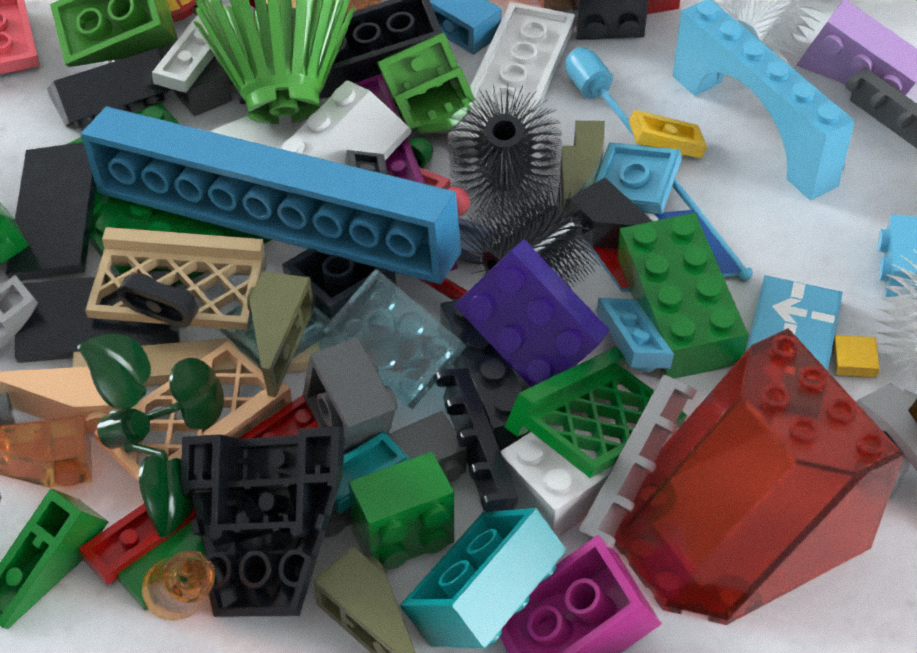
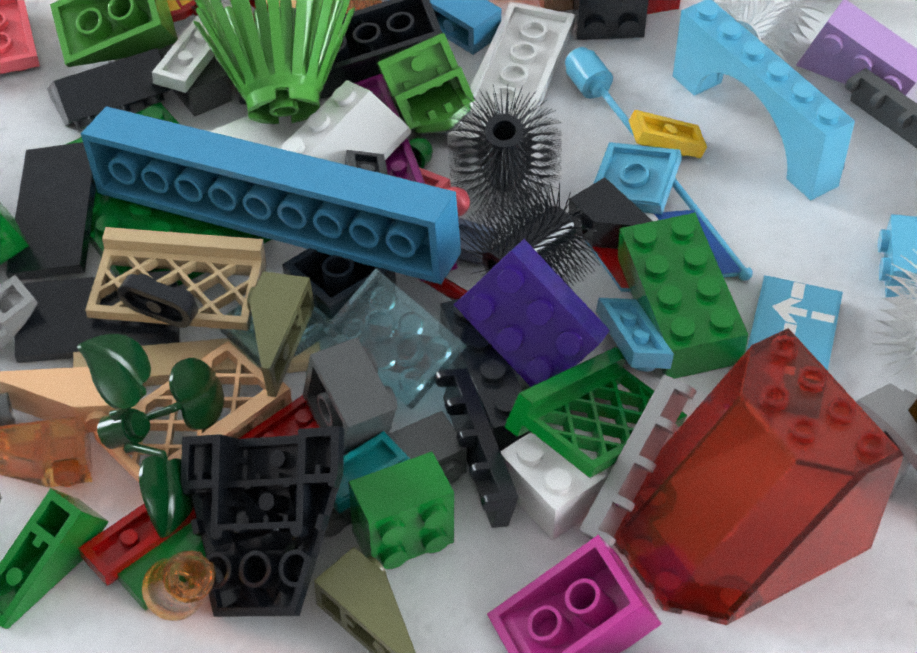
teal brick [399,508,567,649] -> none
olive slope [560,120,605,215] -> none
yellow tile [833,335,879,378] -> none

